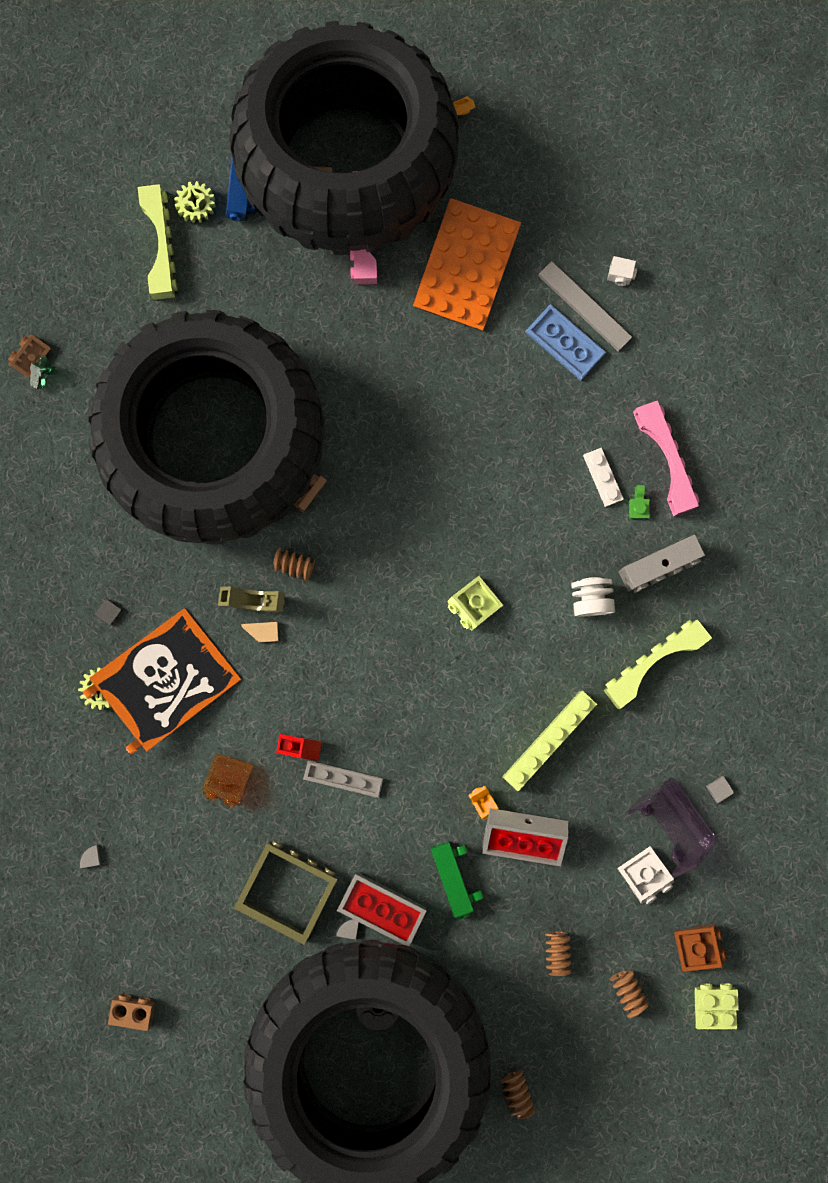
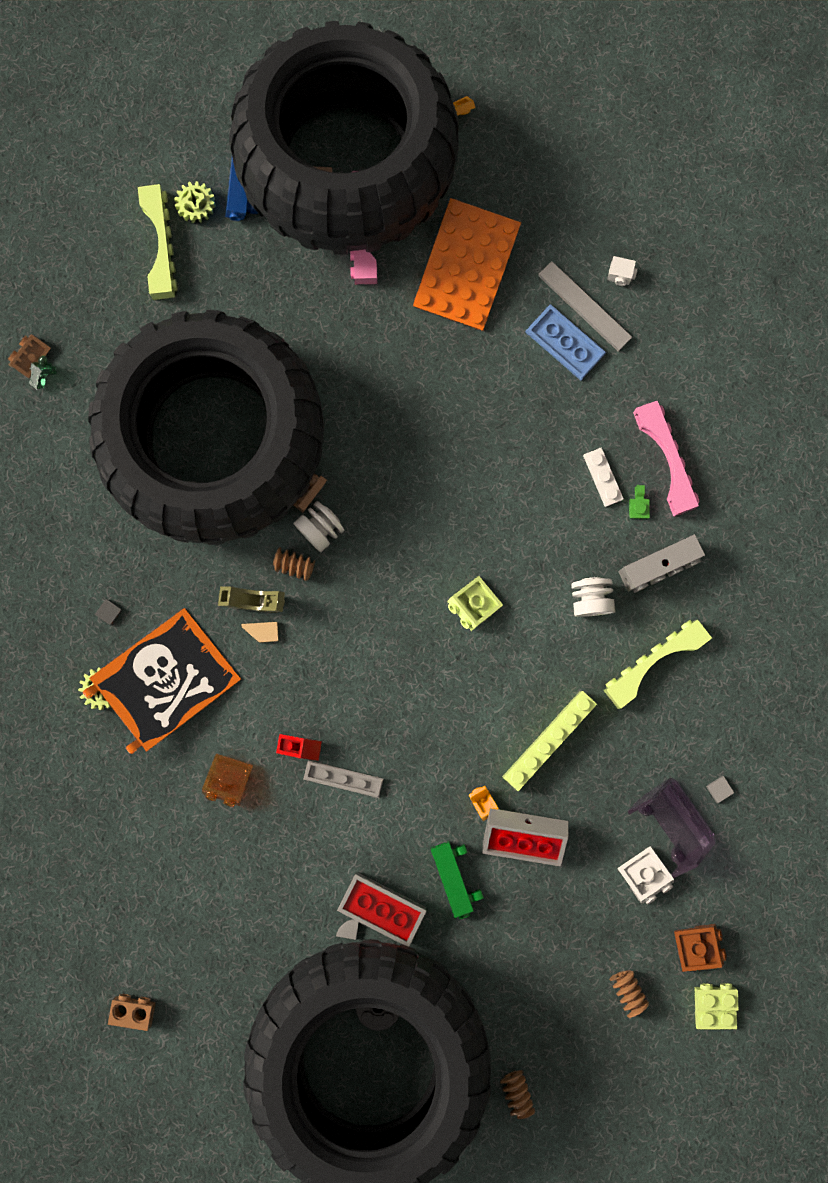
light grey tile [80,845,101,868] -> none
olive window [234,841,338,945] -> none
medium nougat piece [545,932,571,976] -> none
none -> white wheel [293,501,345,553]

